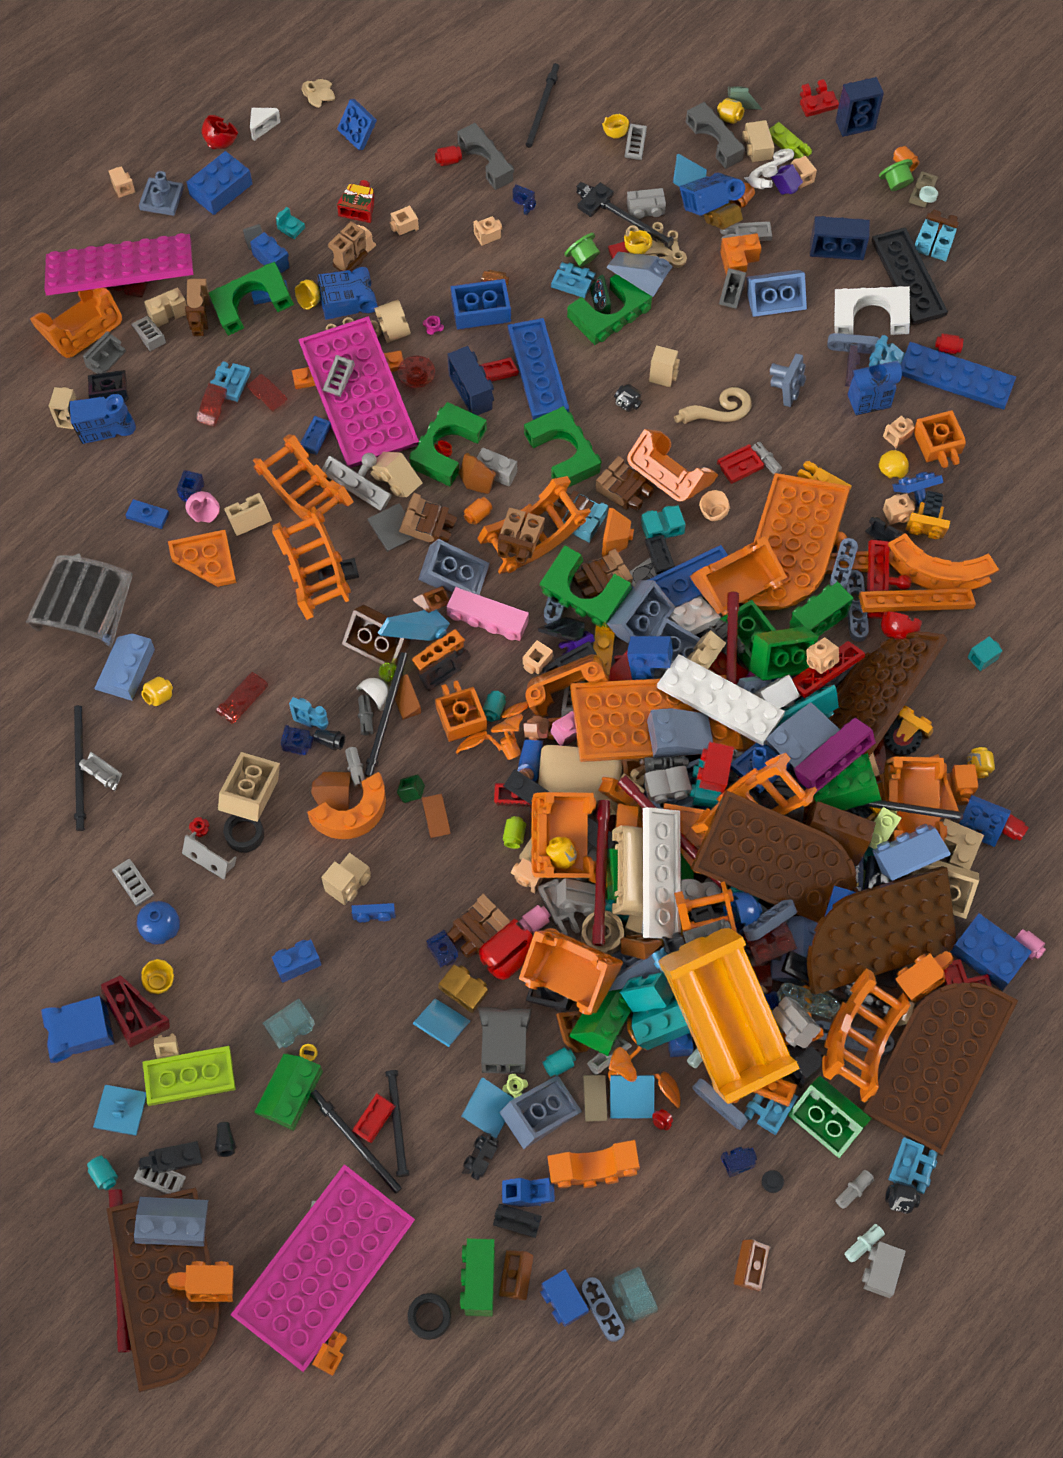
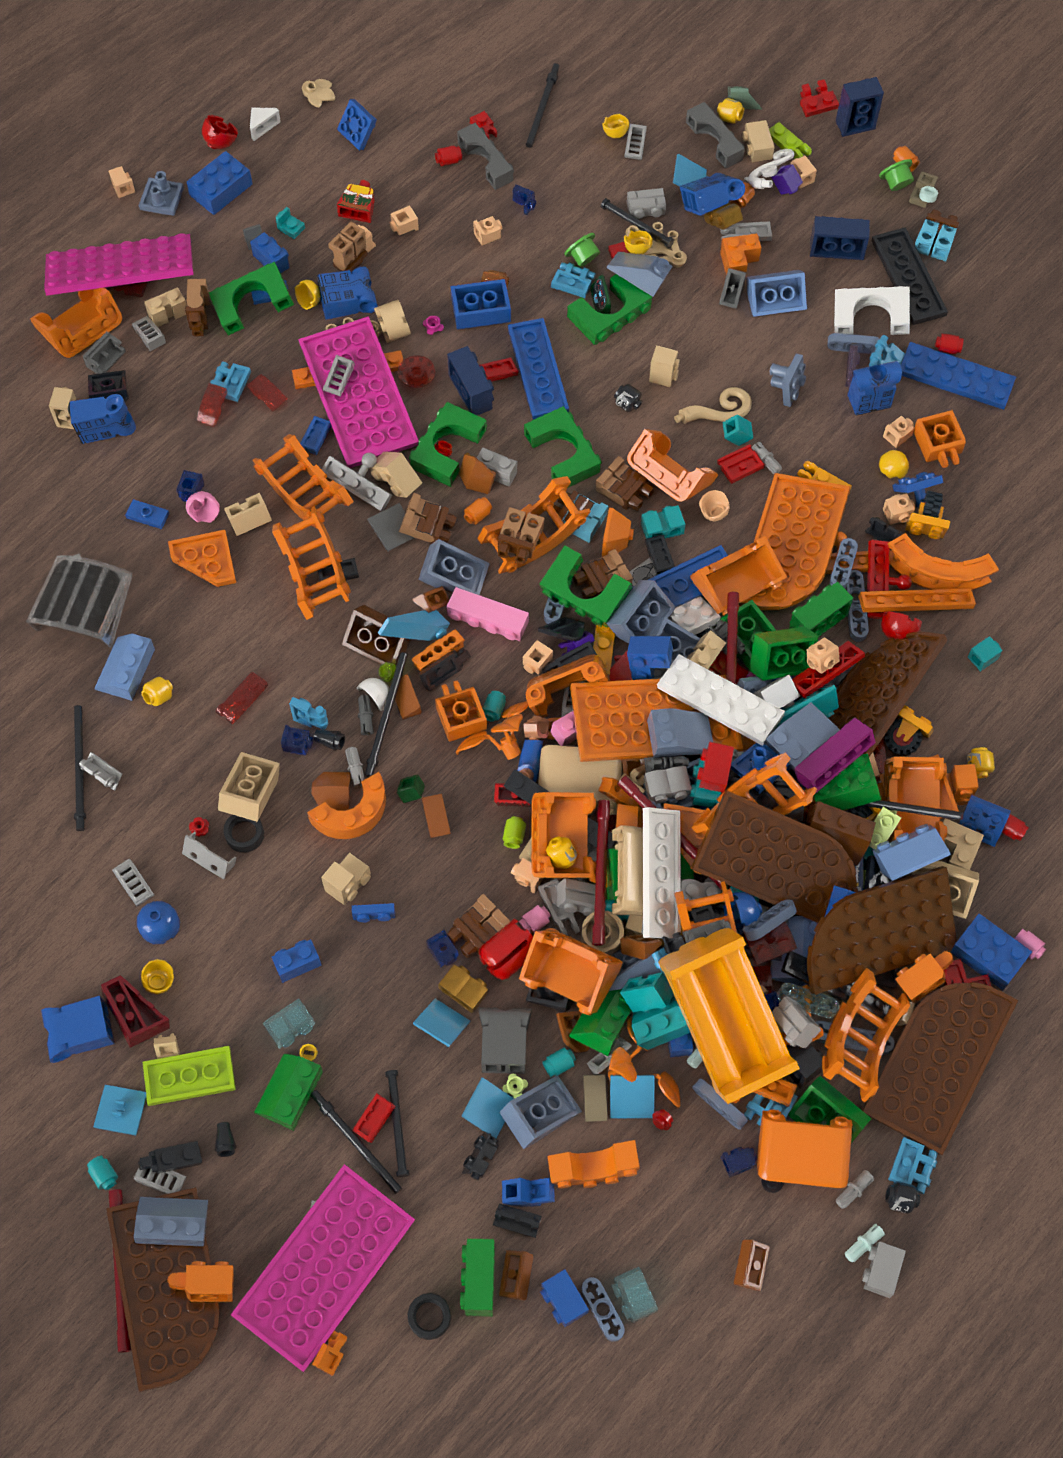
black hinge [576,182,614,217] -> none
none -> red plate [470,111,497,139]
none -> teal brick [722,415,753,446]
none -> orange windscreen [756,1109,852,1188]

